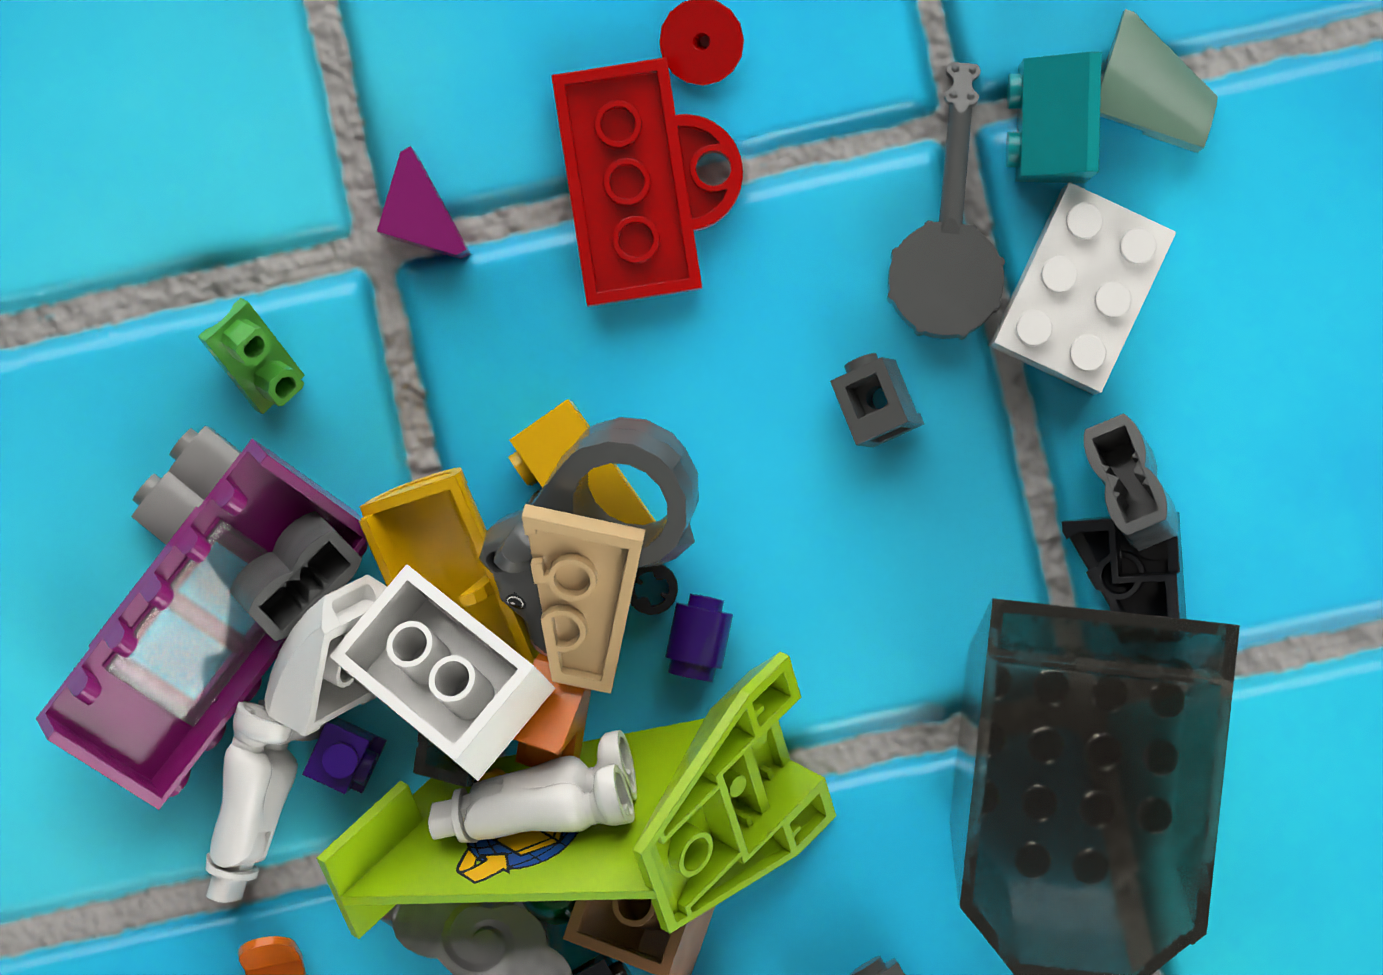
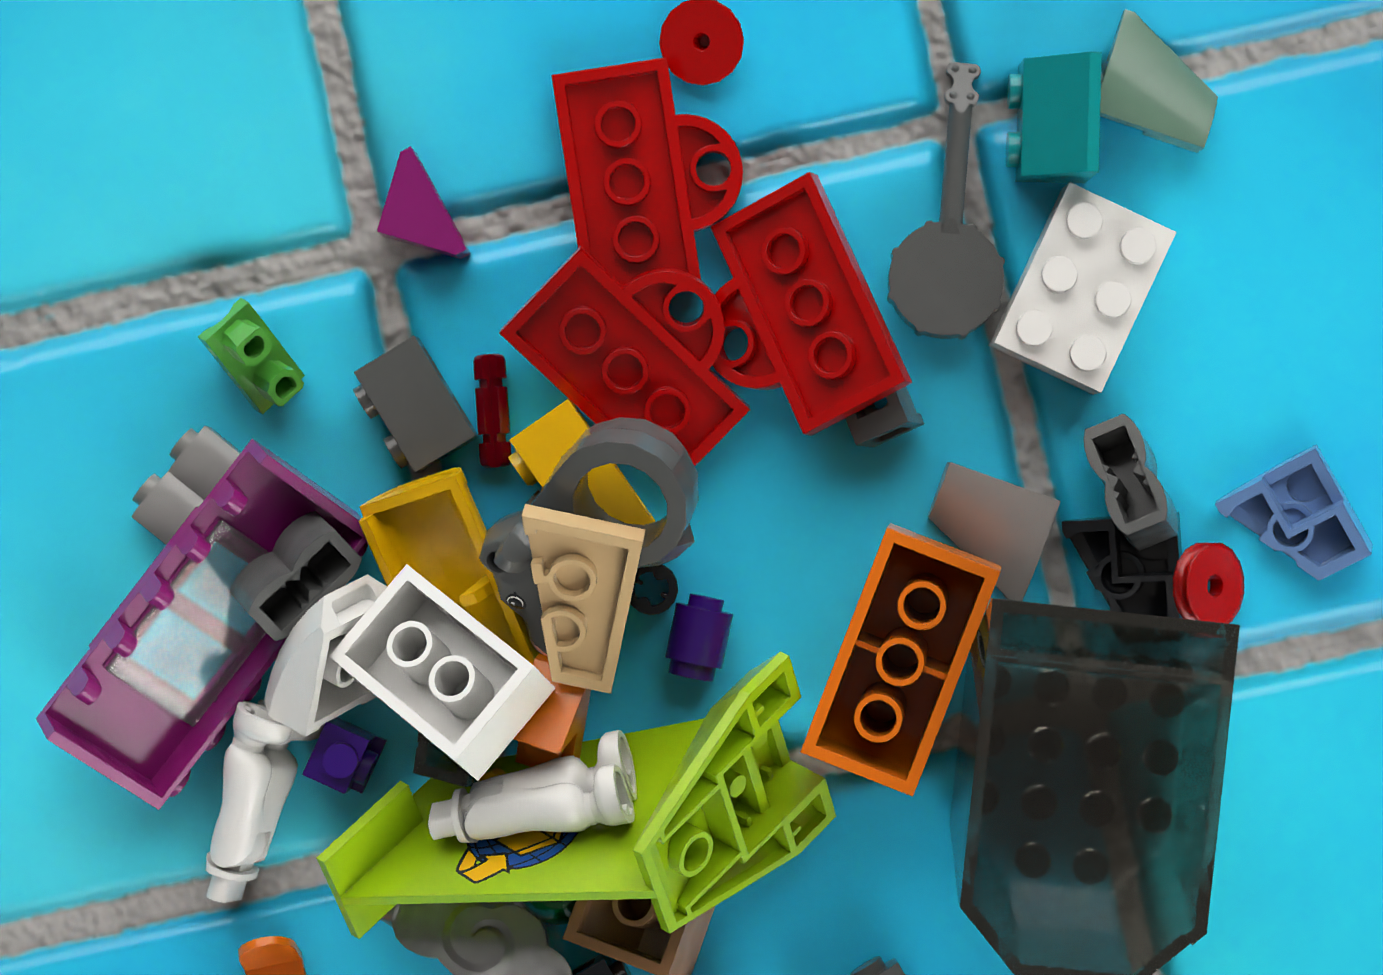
none -> dark grey brick [353,336,479,473]
none -> dark red axle [473,354,512,468]
none -> red plate [499,246,750,466]
none -> red plate [711,172,912,436]
none -> orange brick [800,523,1001,797]
none -> light grey slope [928,462,1061,605]
none -> red piece [1173,543,1244,629]
none -> medium blue slope [1215,444,1373,581]

